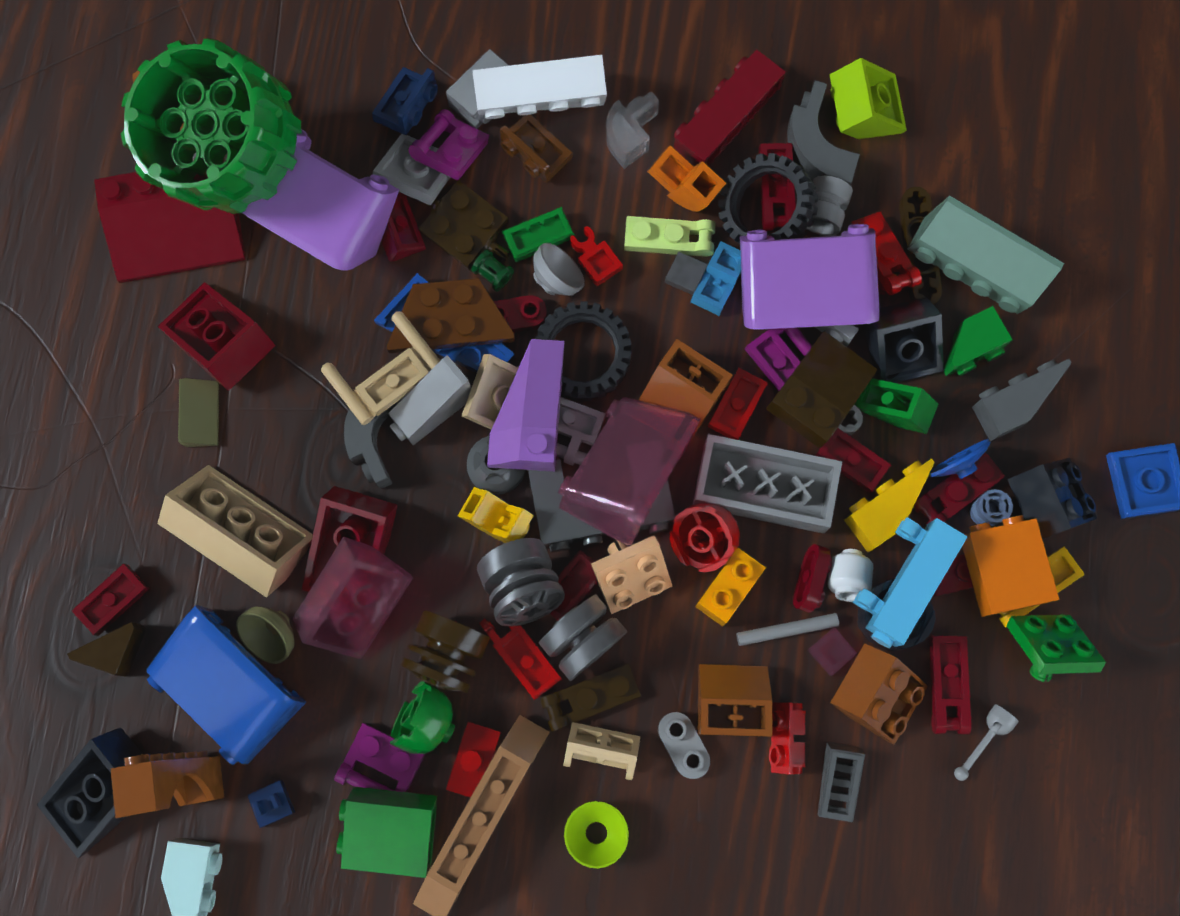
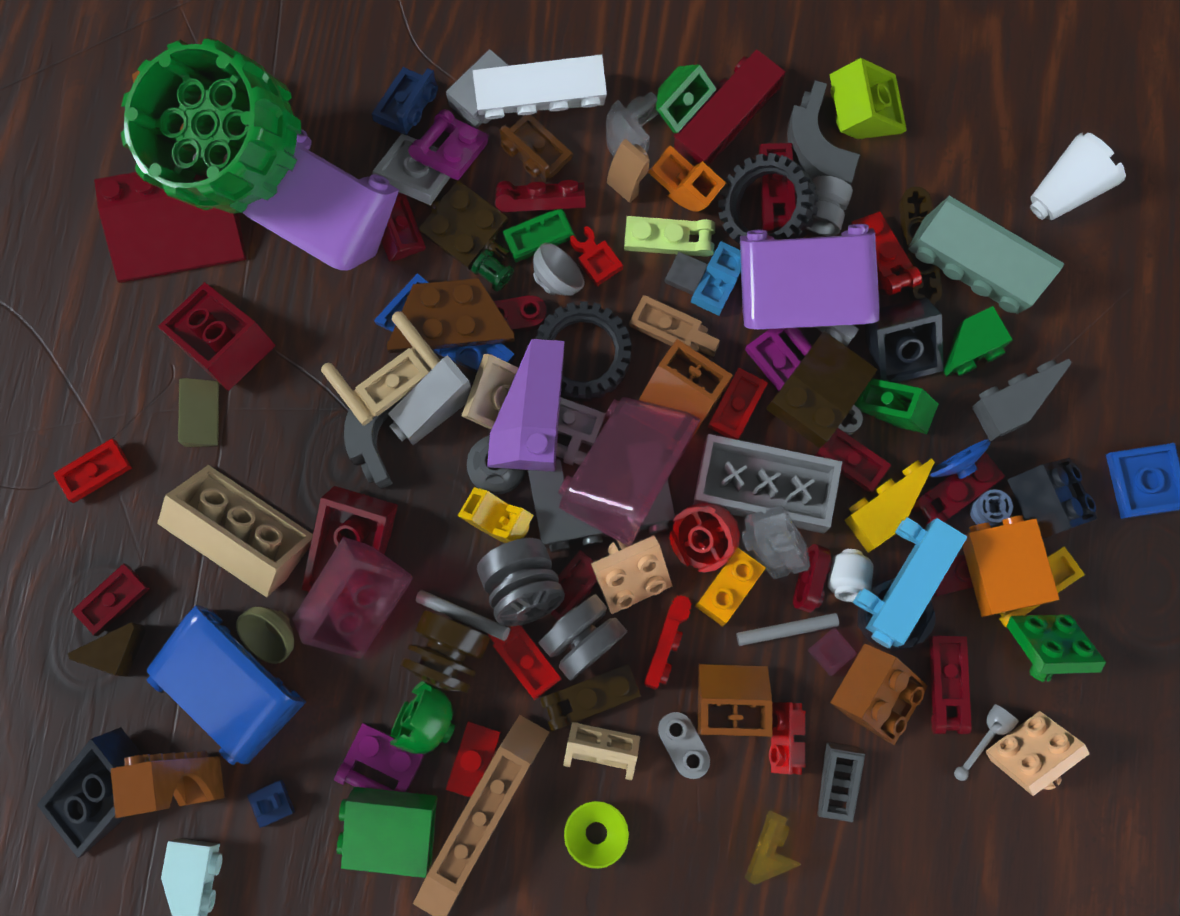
none -> red plate [53,438,132,503]
none -> light grey bar [416,590,510,641]
none -> dark red plate [495,180,586,212]
none -> medium nougat slope [607,138,650,203]
none -> medium nougat hinge [629,295,720,357]
none -> red hinge [644,595,692,690]
none -> green slope [656,64,717,133]
none -> clear brick [742,506,810,579]
none -> clear yellow slope [745,811,801,885]
none -> light nougat plate [986,711,1089,796]
none -> white cone [1030,132,1126,220]

